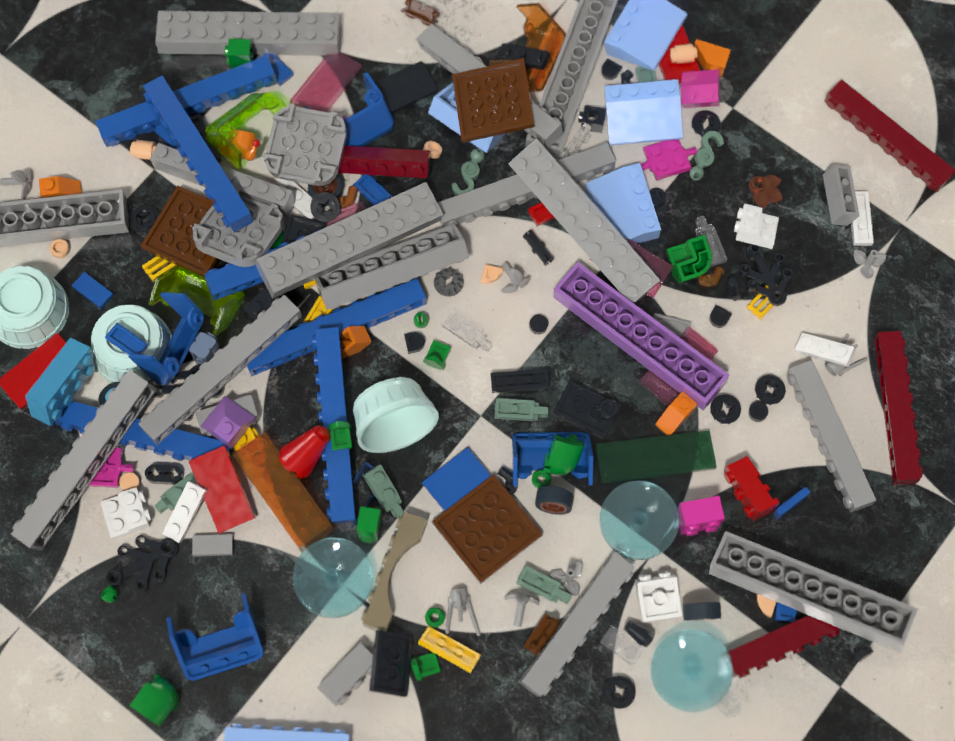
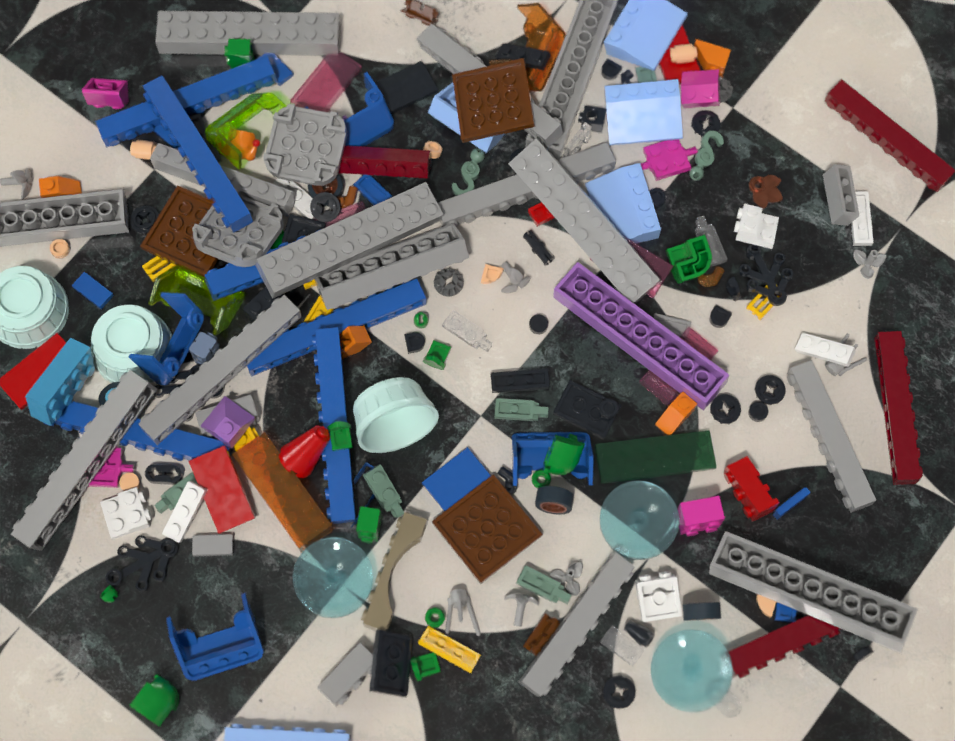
blue tile [105,323,148,355] -> none
none -> dark pink slope [82,78,128,109]

